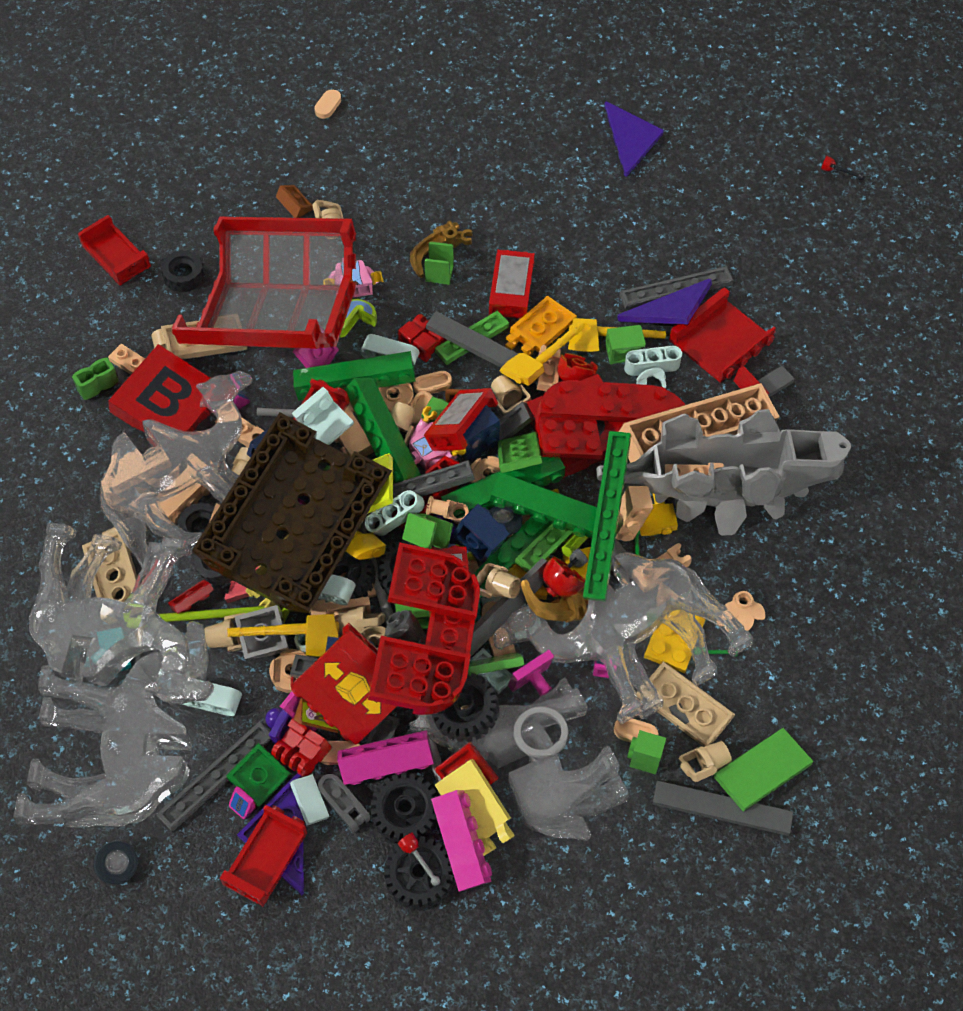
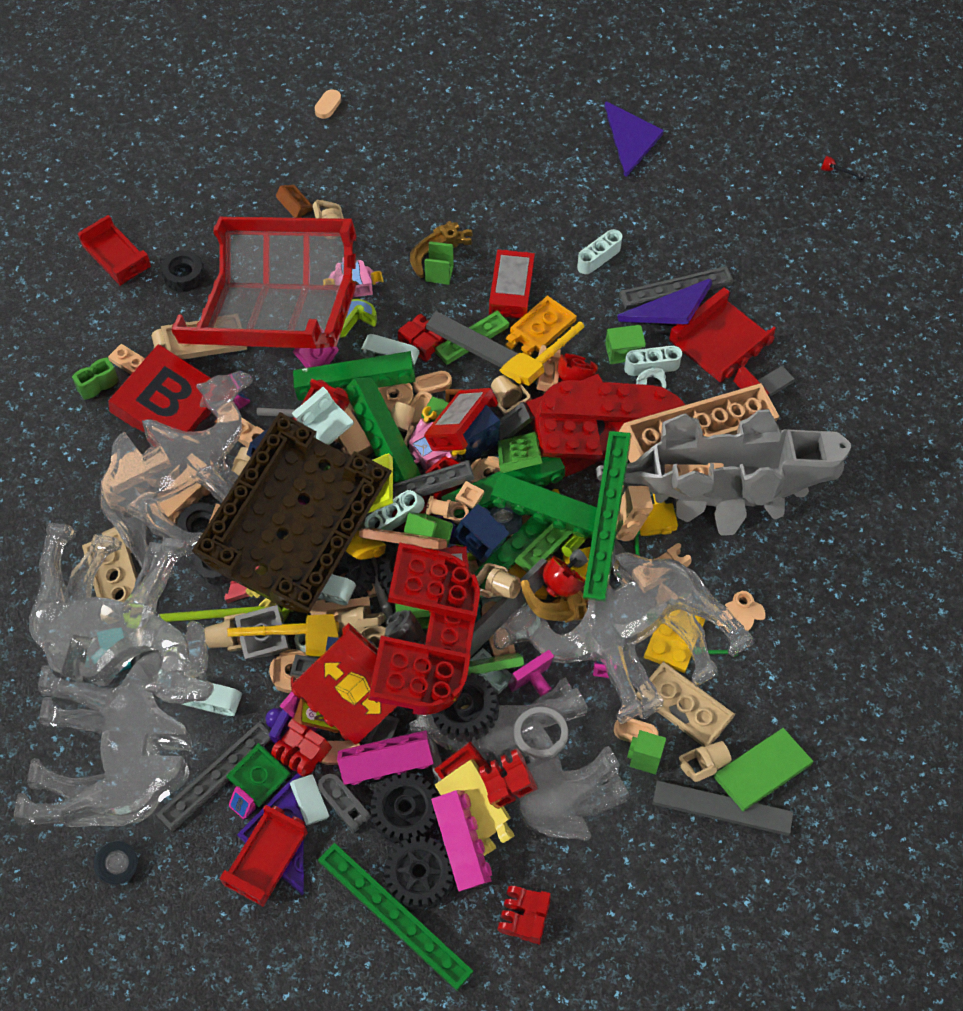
red plate [168,580,214,614] -> none
hinge [398,832,440,886] -> none
yellow piece [568,318,666,352] -> none
none -> green plate [318,843,473,991]
none -> nougat tile [359,527,447,549]
none -> light nougat plate [455,481,484,510]
none -> red legs [479,748,538,809]
none -> red legs [497,886,551,945]
none -> light aqua beam [577,229,622,274]

